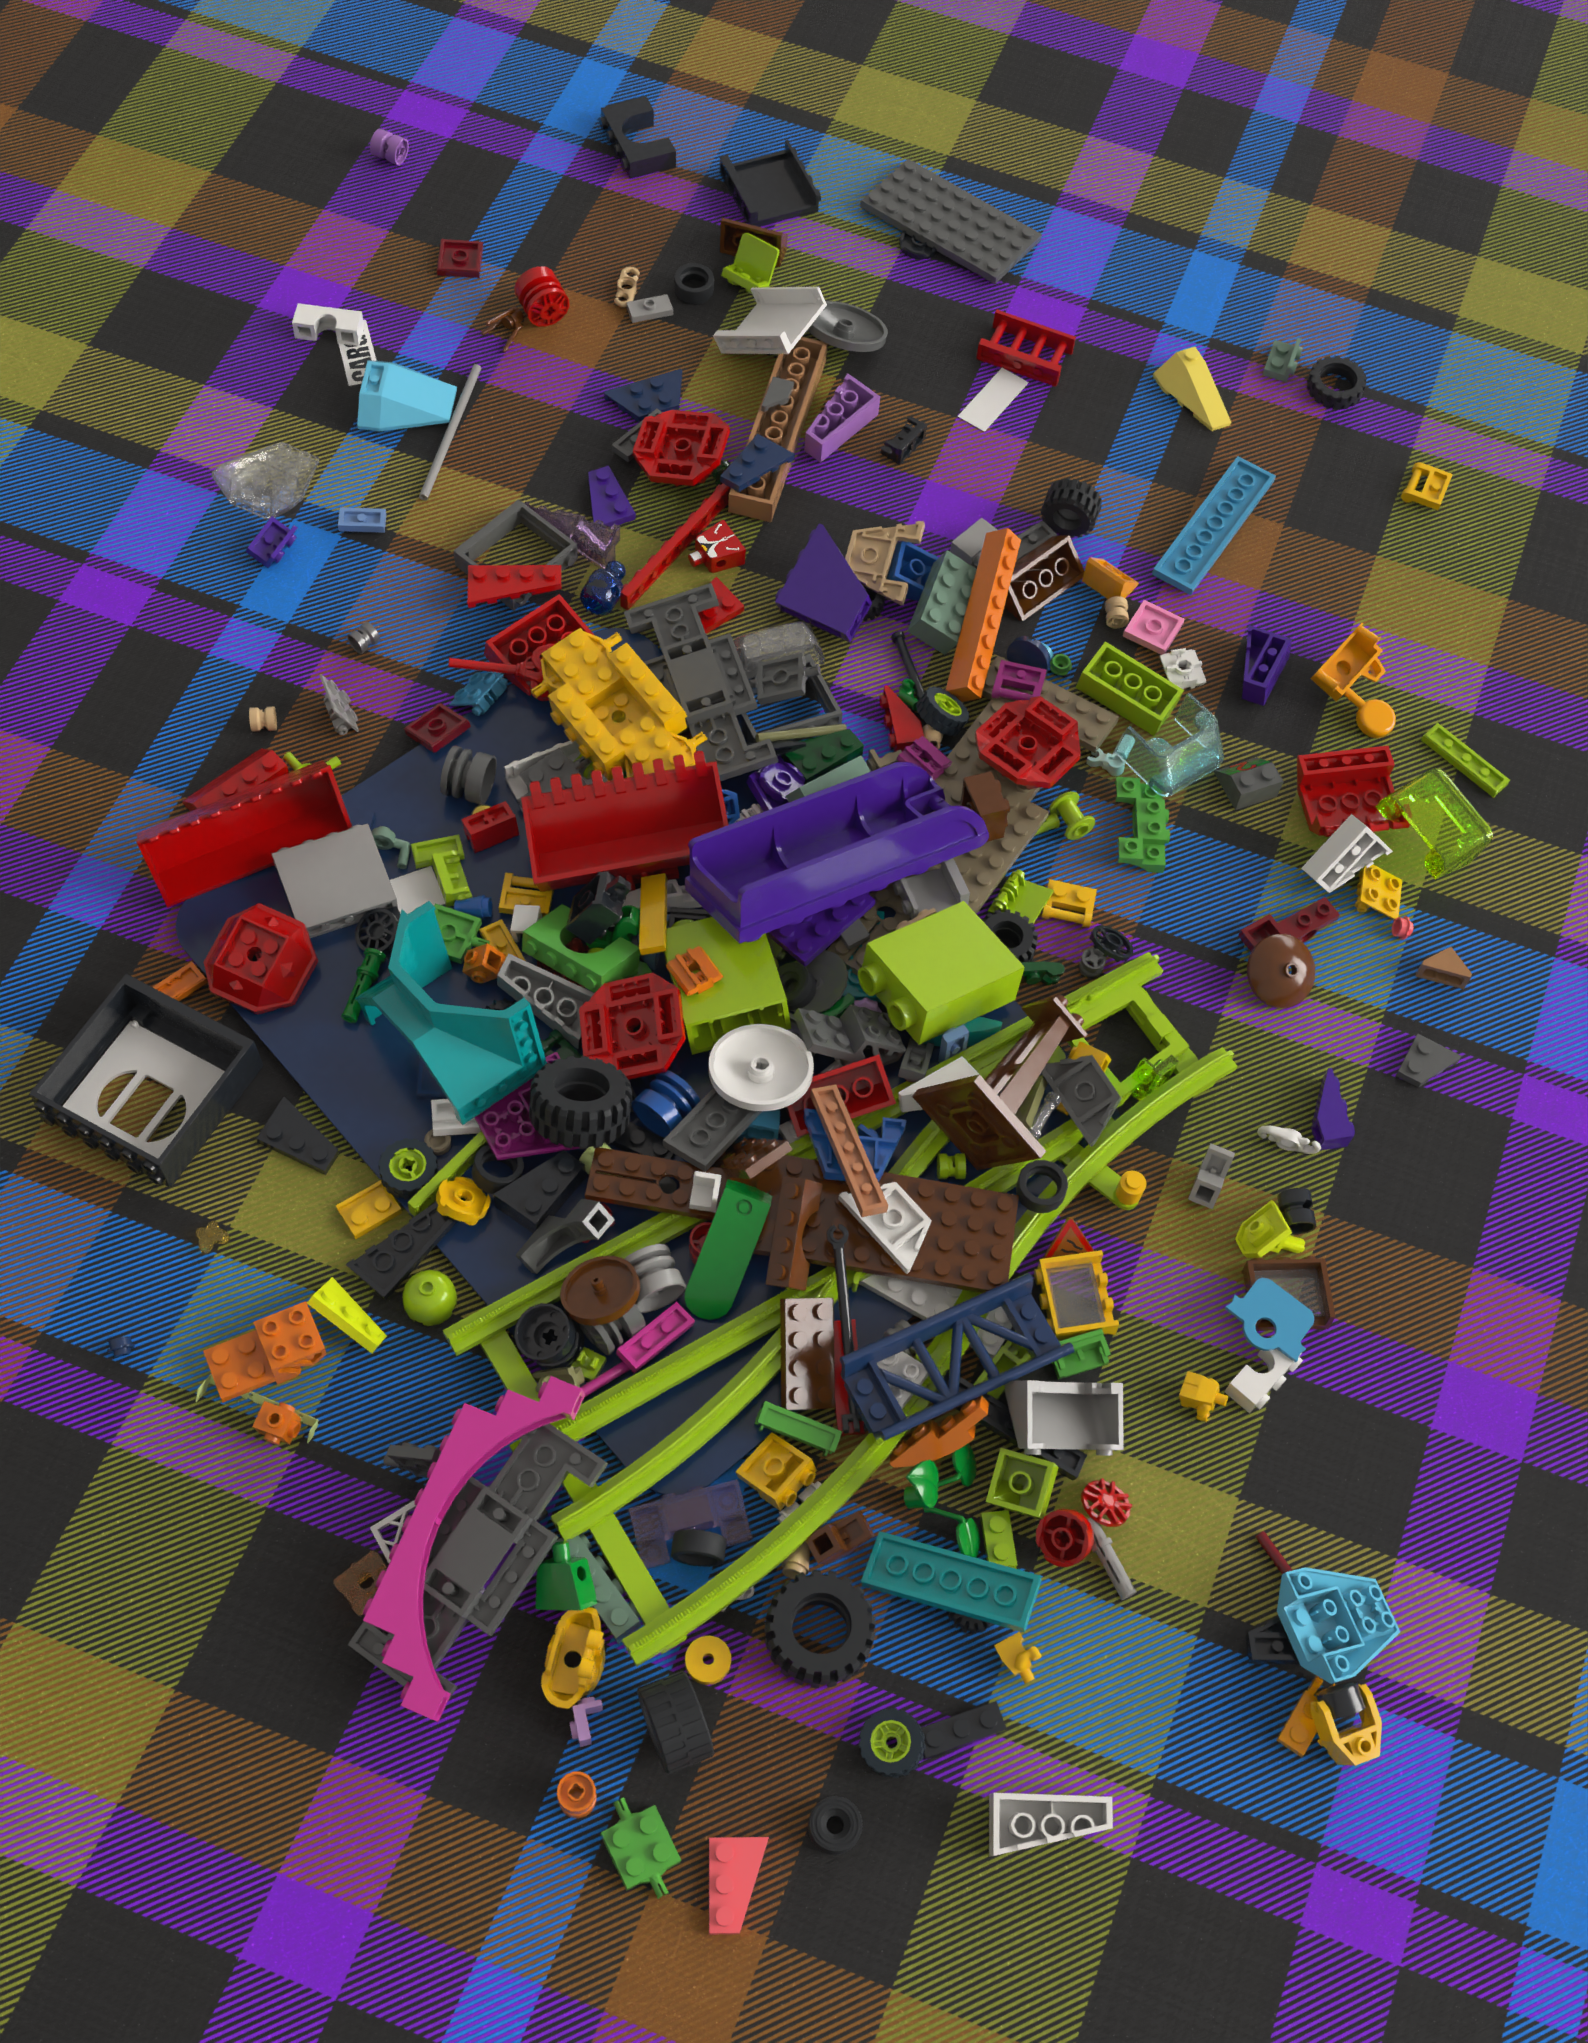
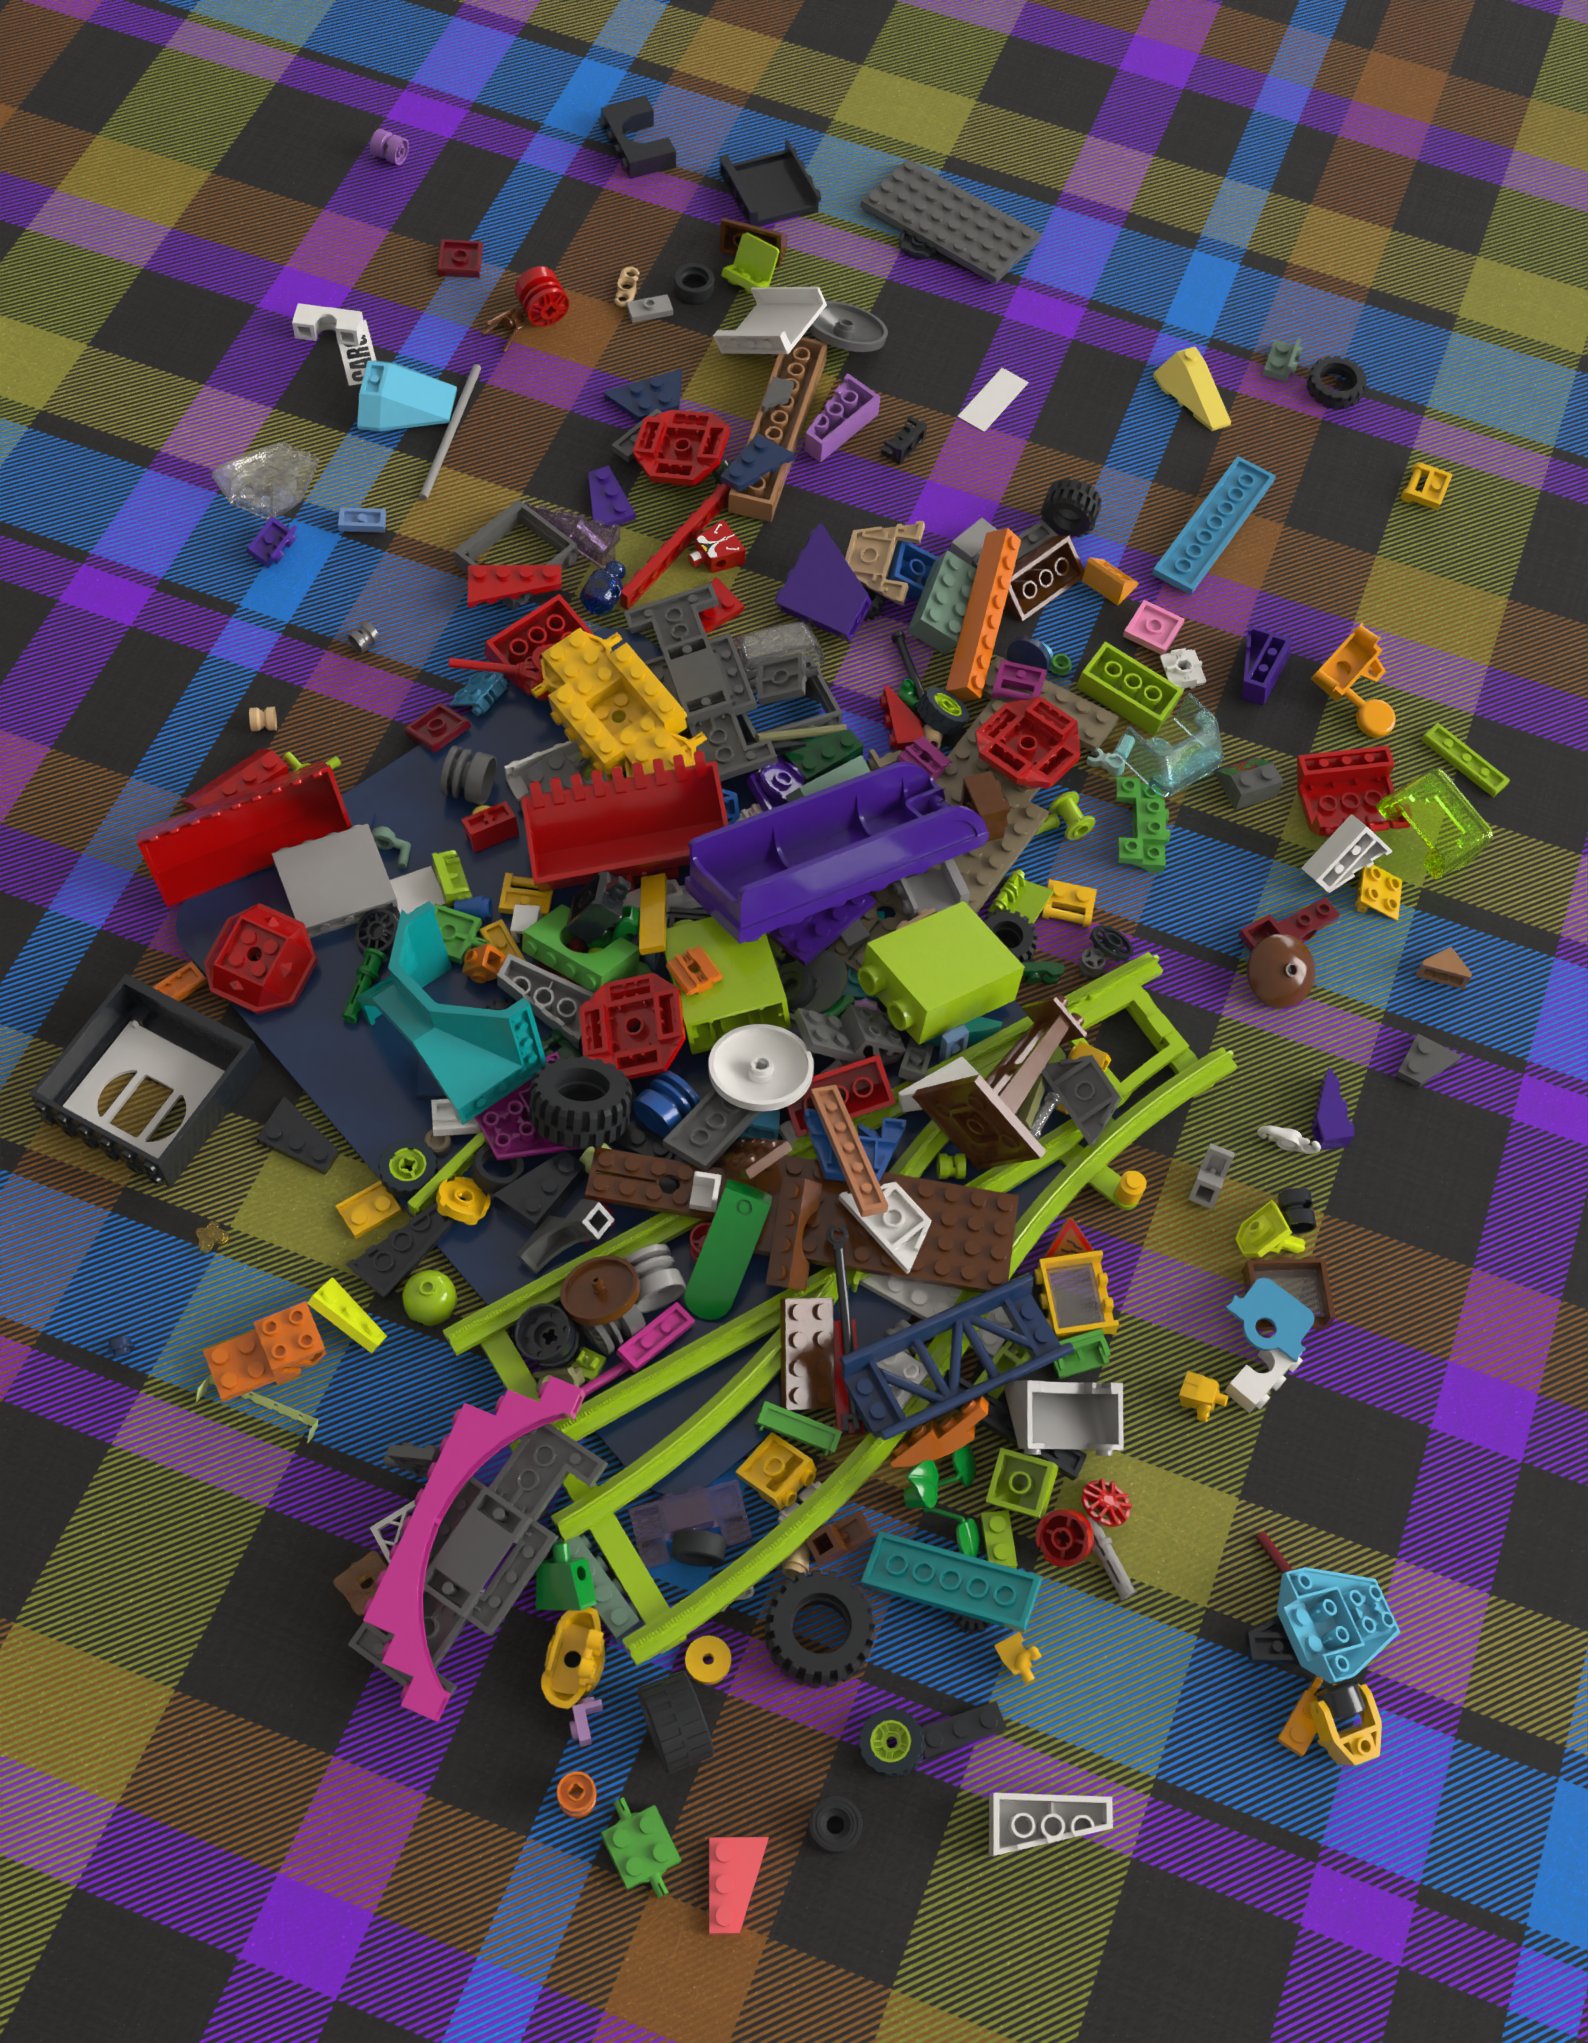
orange brick [252,1401,301,1445] -> none
light grey hinge [319,674,359,735] -> none
lime tile [411,834,465,869] -> none
red fence [976,309,1076,387] -> none
black tyre [1016,1160,1068,1213] -> none
tan wheel [1105,596,1129,628] -> none
clear neon green bracket [1131,1055,1179,1101] -> none
coral plate [1392,916,1414,940] -> none

